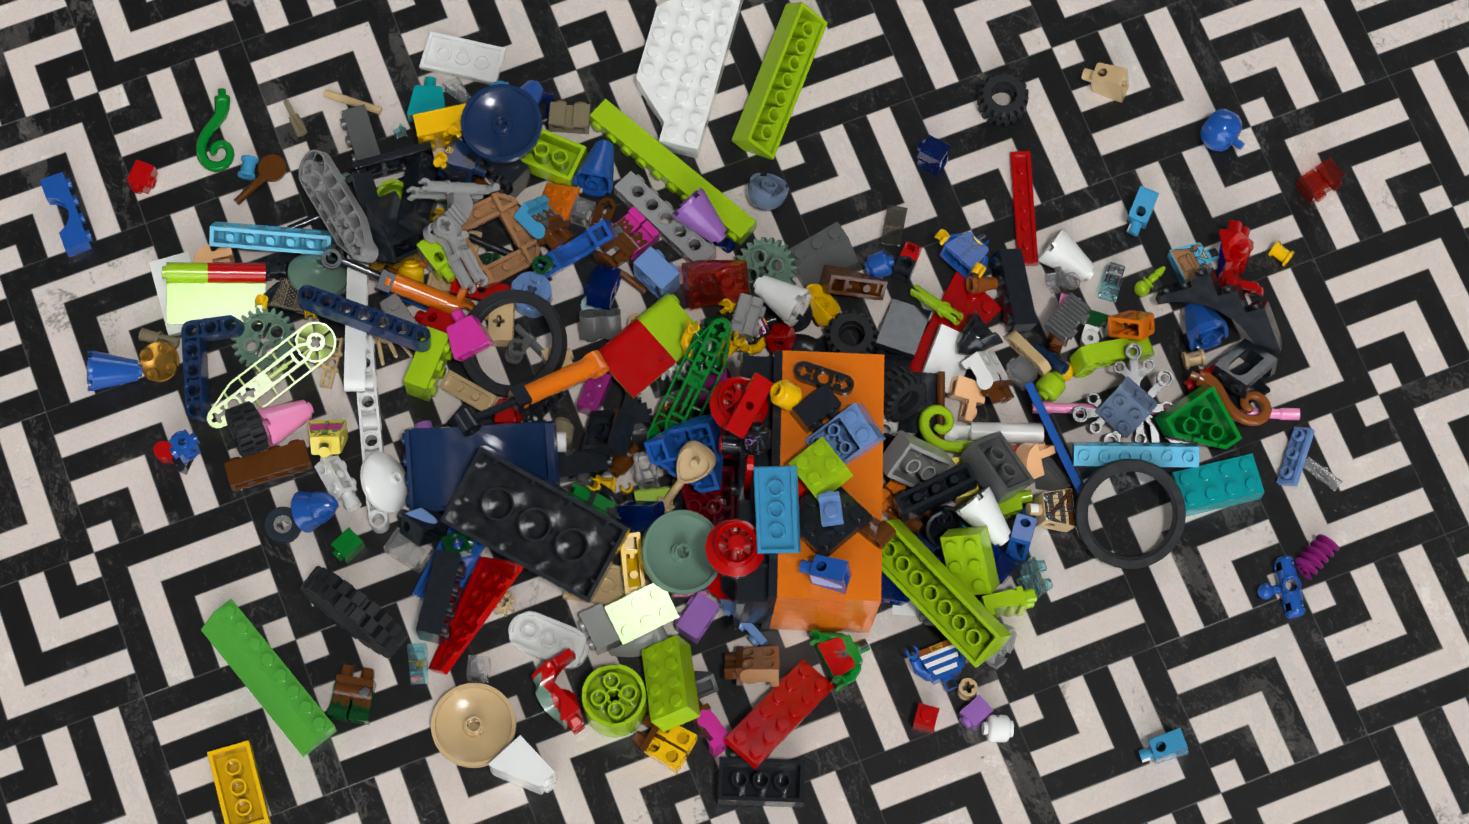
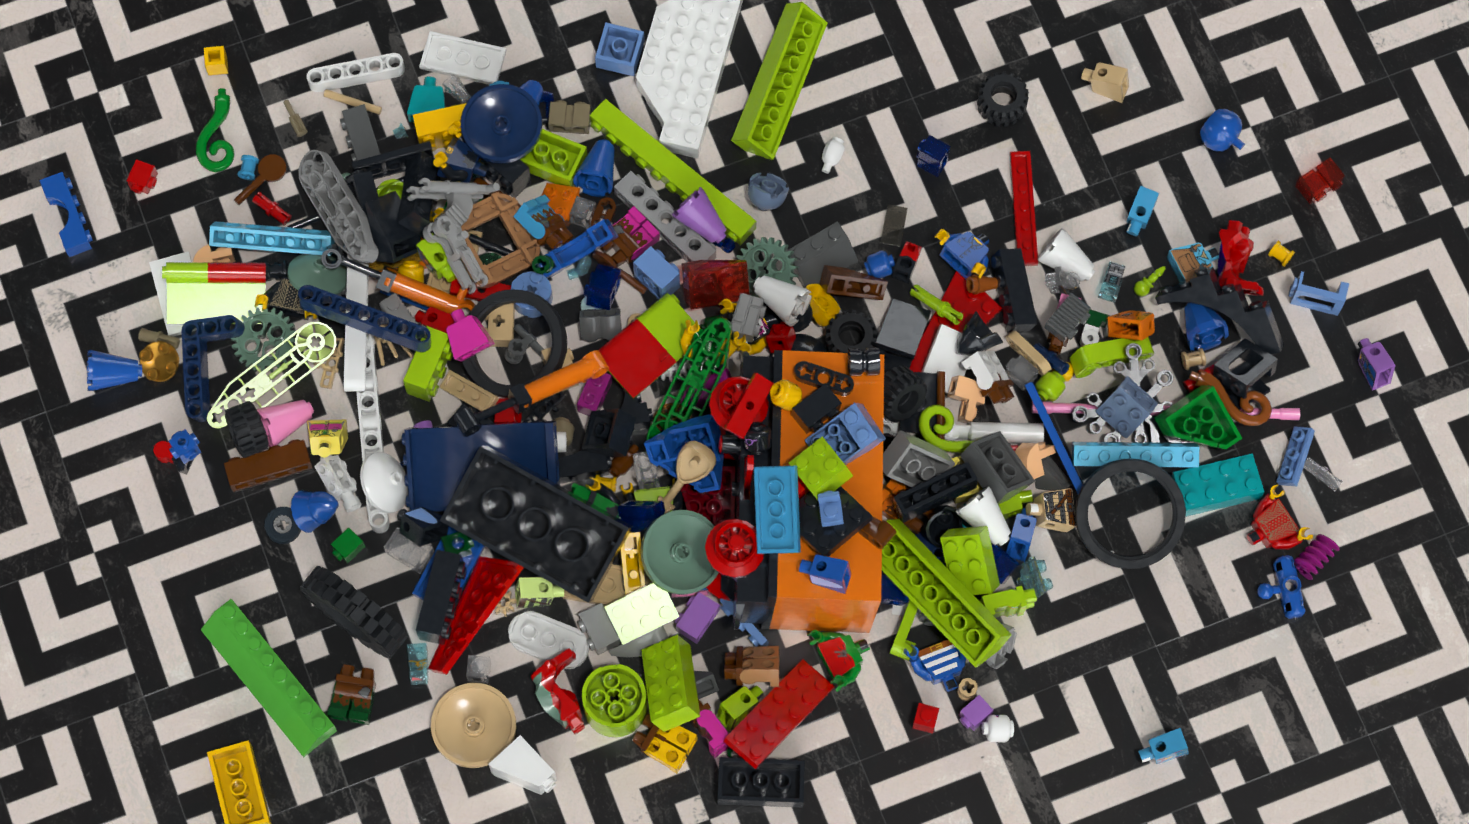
none -> yellow brick [204,46,228,76]
none -> red pin [252,192,292,226]
none -> white beam [307,53,405,92]
none -> yellowish green torso [515,577,564,609]
none -> clear light blue arm [567,256,592,280]
none -> medium blue brick [595,23,645,76]
none -> lime torso [716,685,764,732]
none -> white plant [822,137,845,174]
none -> black wheel [848,348,880,376]
none -> lime beam [890,600,918,661]
none -> red torso [1247,484,1313,550]
none -> medium blue panel [1288,271,1349,316]
none -> medium lavender torso [1358,338,1395,391]

